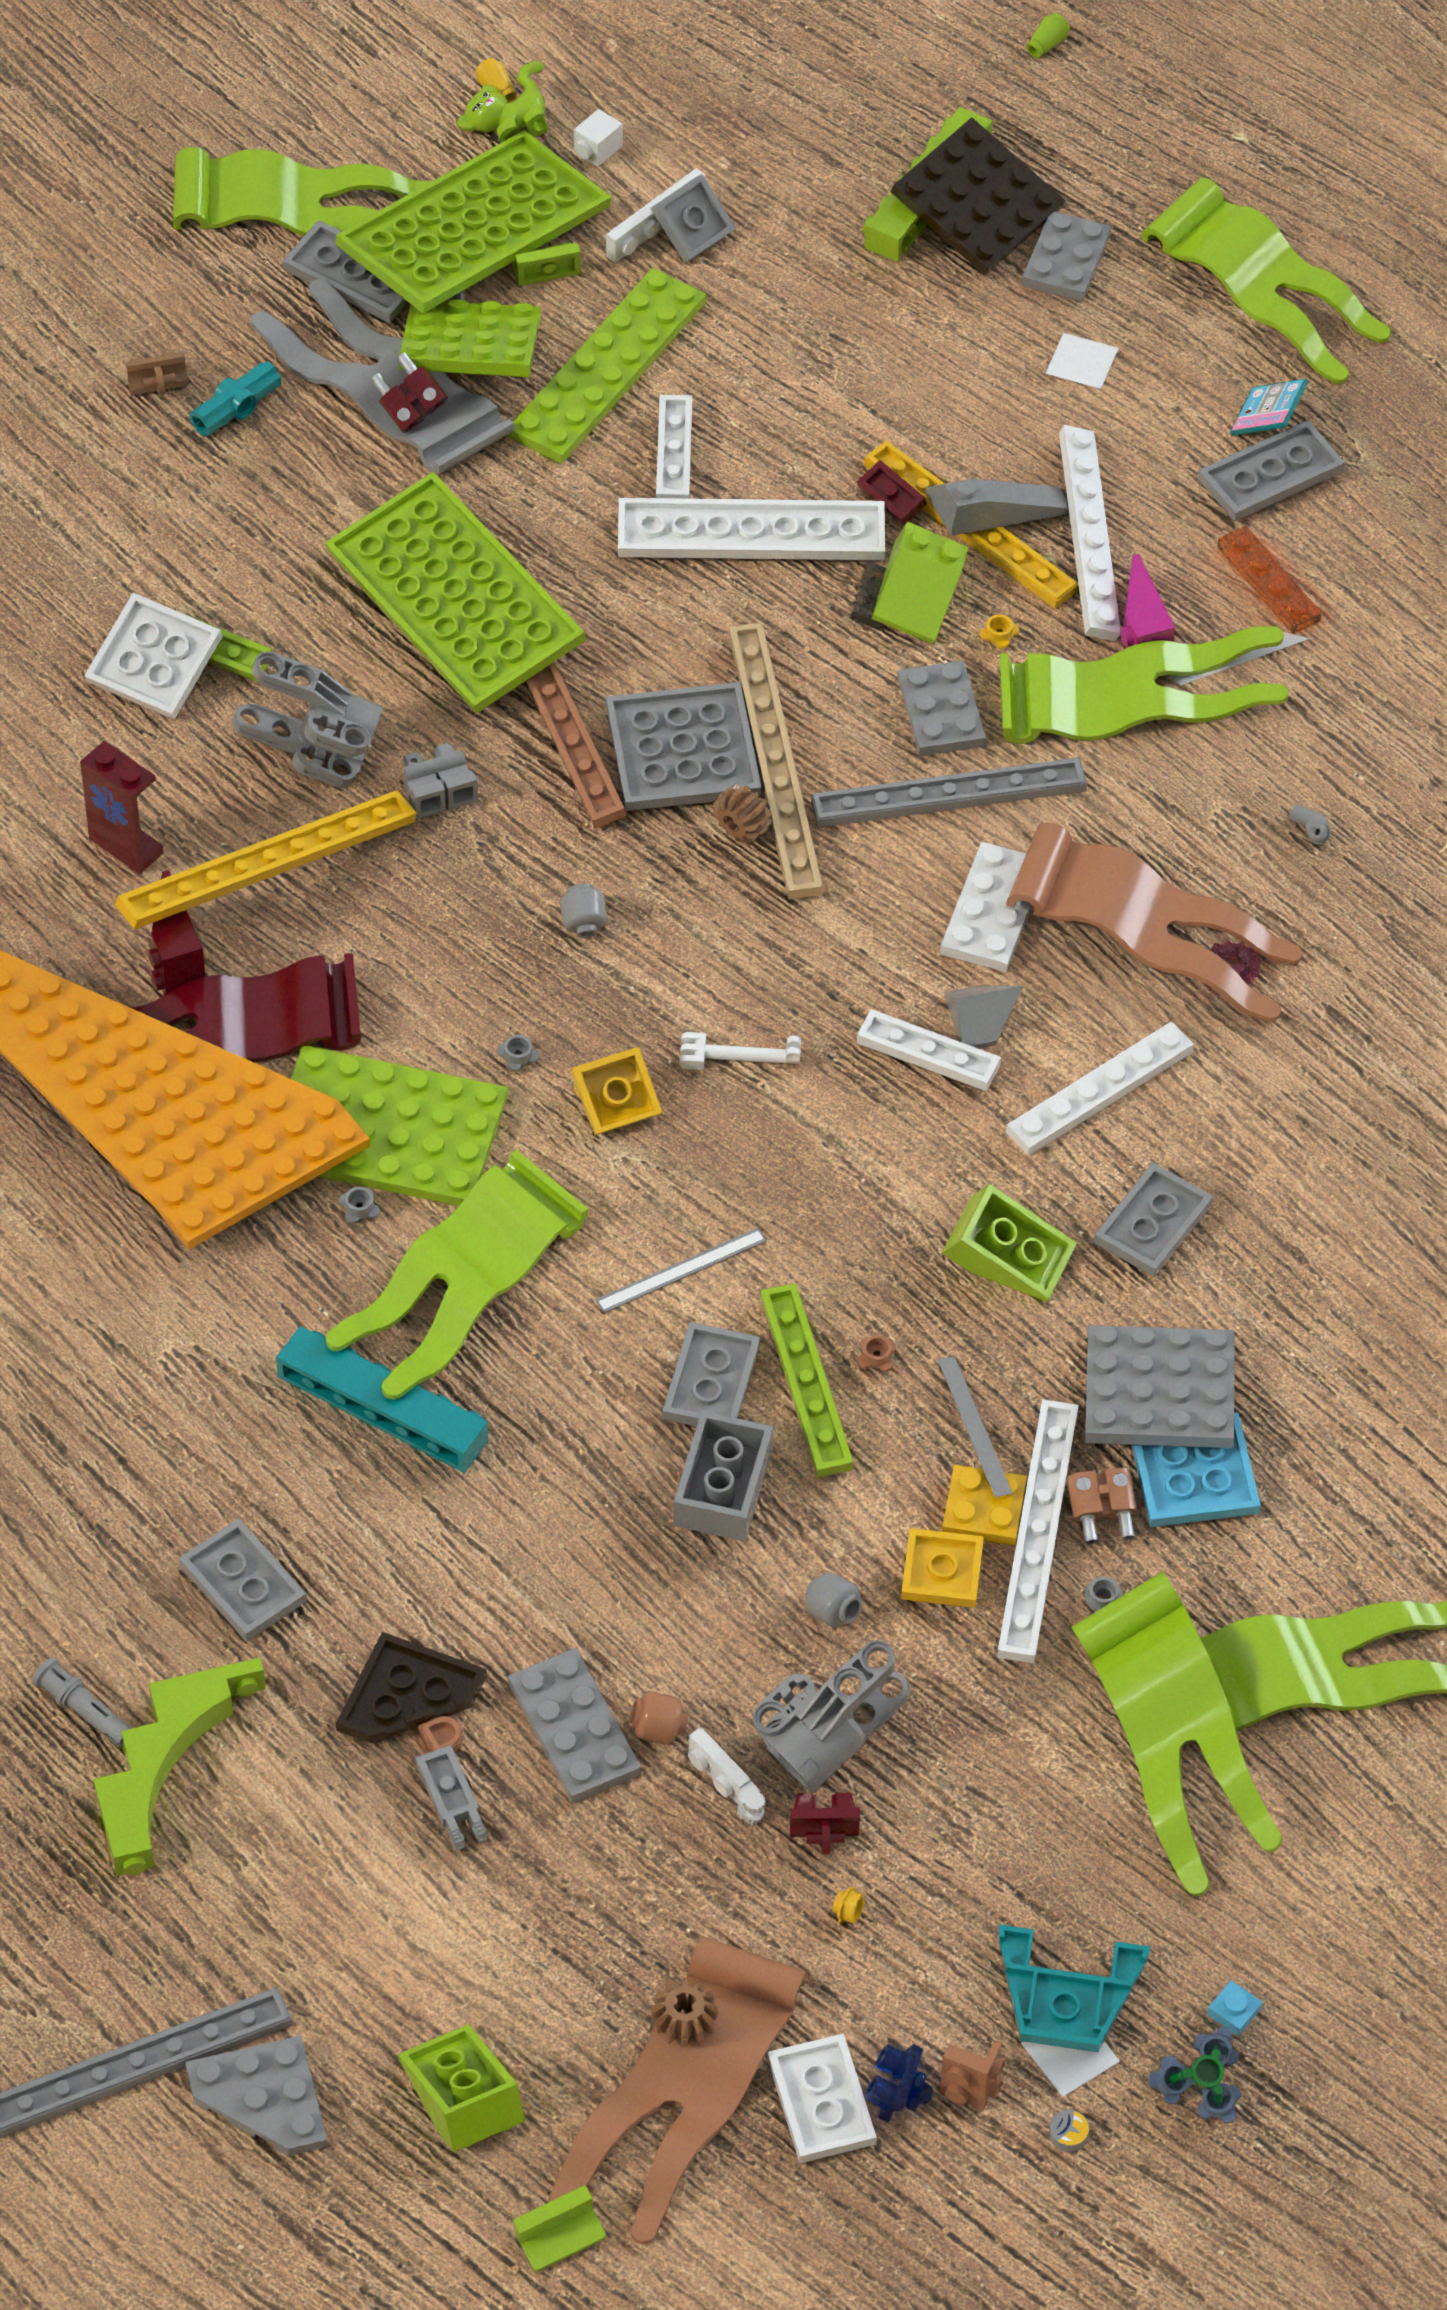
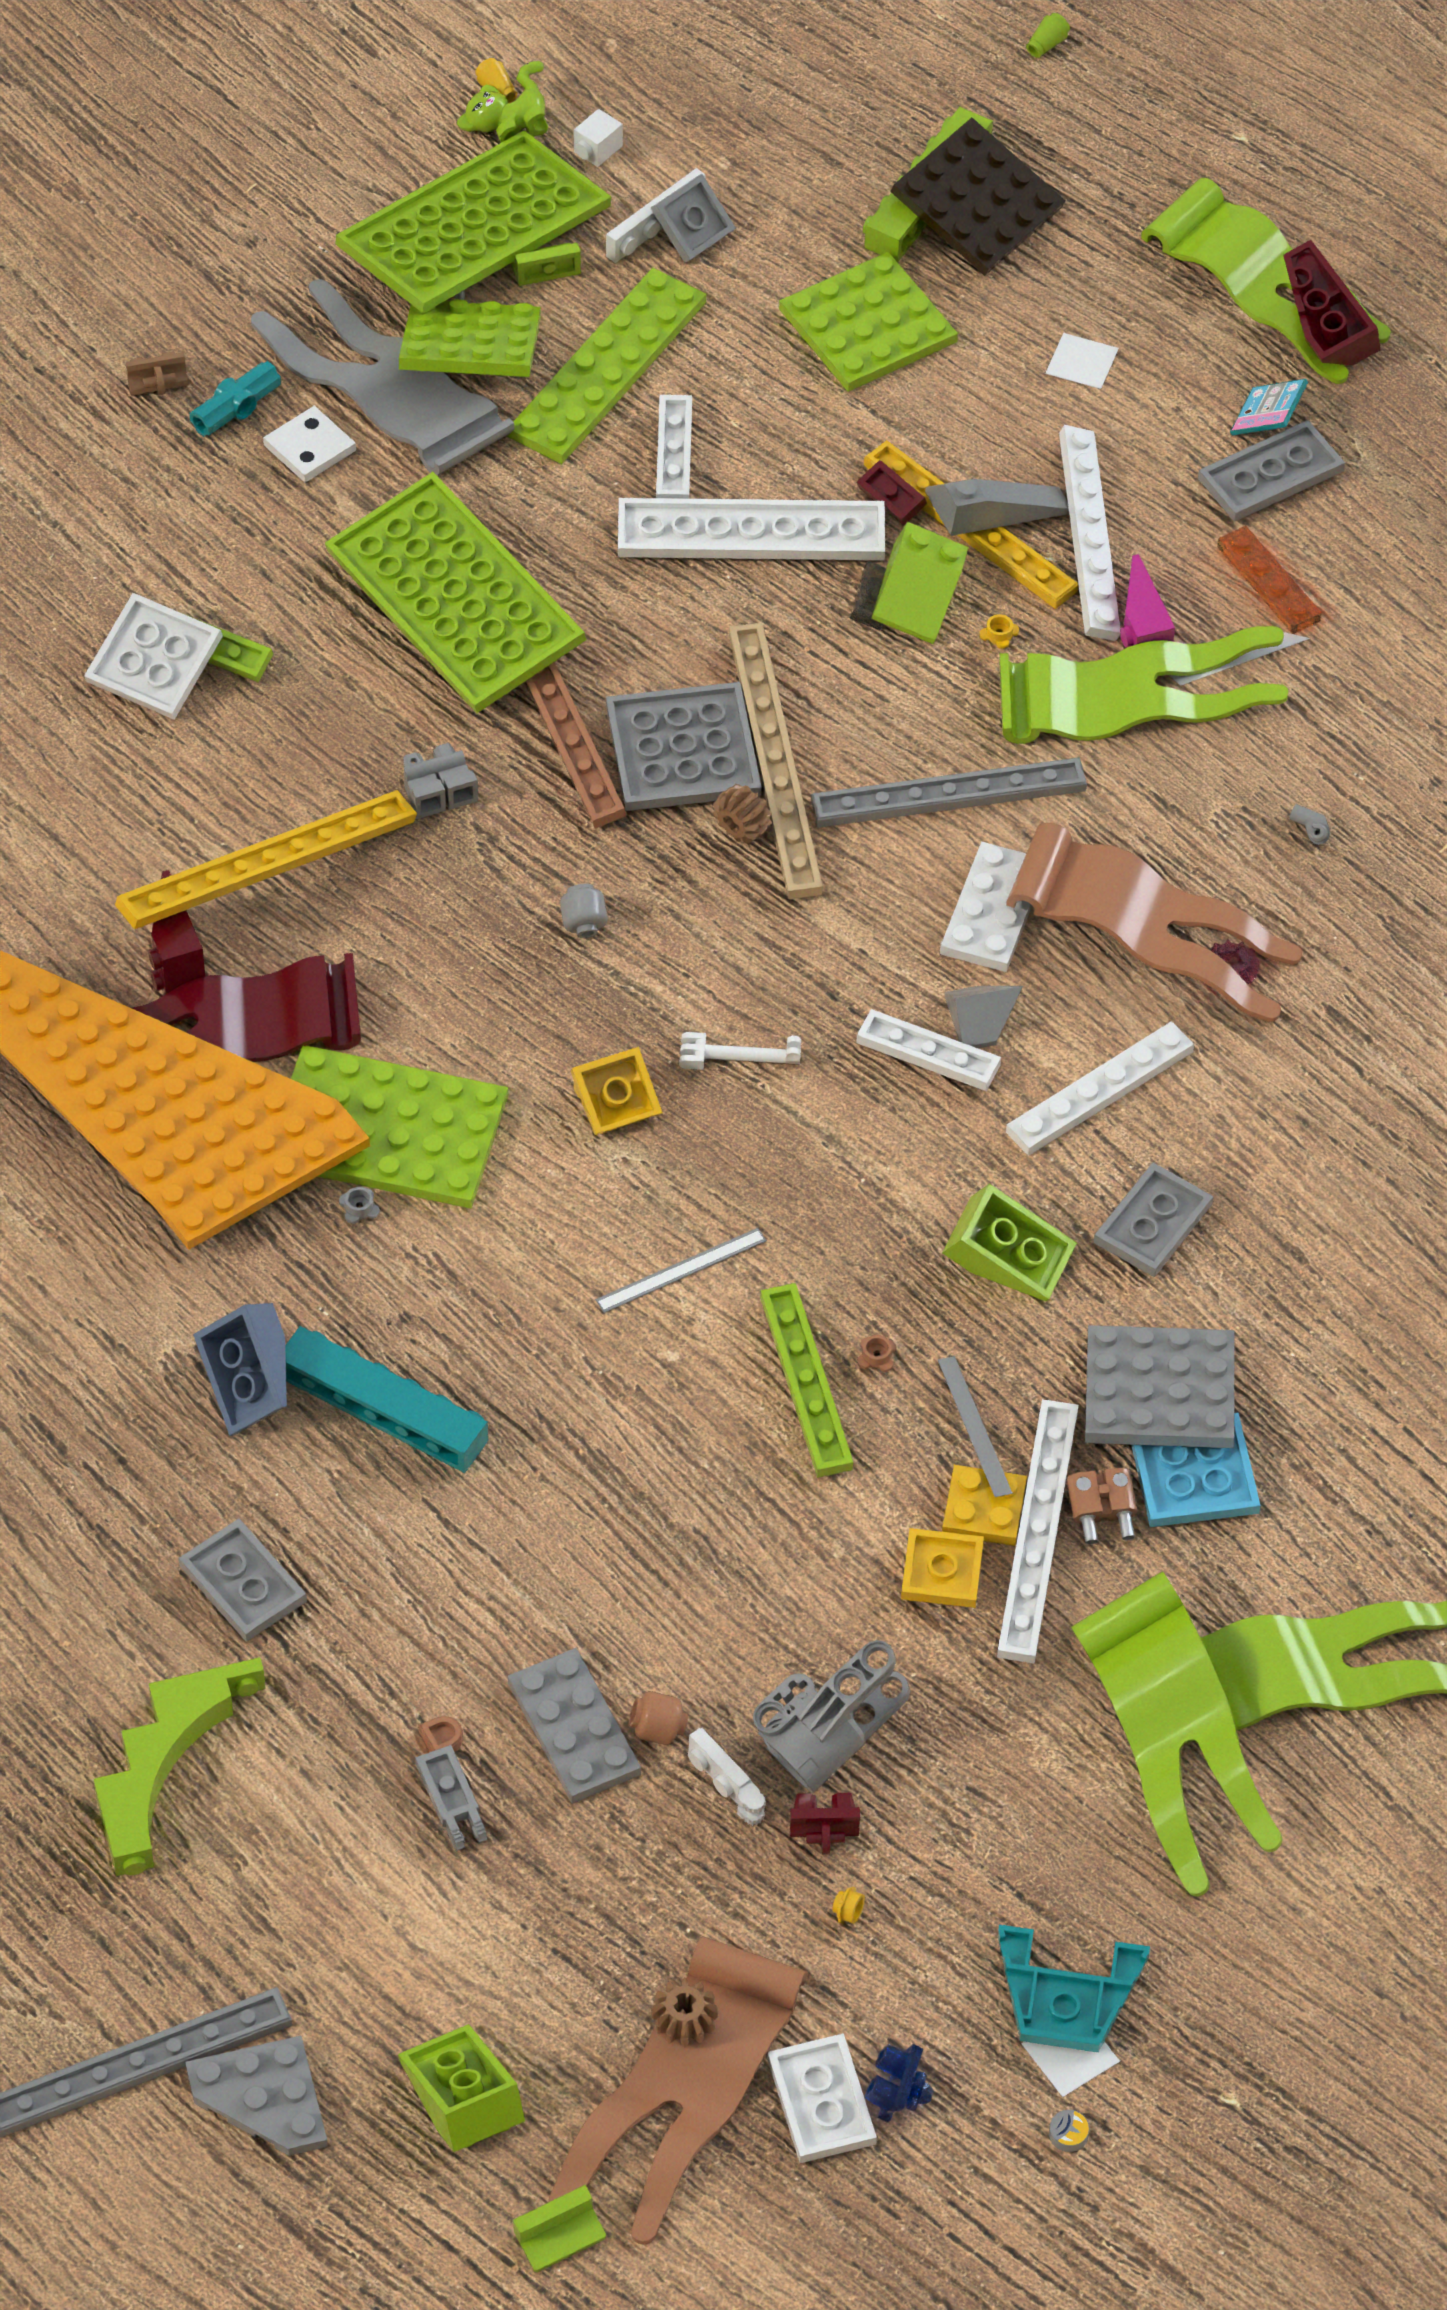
light grey pin [32,1657,132,1749] -> none
dark red panel [80,741,163,874] -> none
lime flag [173,147,432,236] -> none
light grey piece [232,651,383,788] -> none
light grey plate [282,220,408,323] -> none
lime flag [326,1149,588,1400] -> none
dark brown plate [336,1632,487,1743] -> none
dark red piece [371,352,448,433] -> none
light grey plate [497,1035,539,1071] -> none
light grey plate [662,1322,761,1426] -> none
light grey brick [673,1410,774,1542] -> none
light grey head [806,1572,862,1628] -> none
light grey plate [897,660,986,756] -> none
nougat bracket [940,2040,1006,2110] -> none
light grey plate [1022,211,1112,302] -> none
light grey plate [1084,1577,1122,1612] -> none
sand blue plant [1148,2027,1241,2123] -> none
medium azure plate [1207,1980,1263,2037] -> none
none -> sand blue slope [193,1303,287,1436]
none -> white tile [263,405,356,483]
none -> lime plate [779,252,958,392]
none -> dark red wedge [1283,240,1381,366]

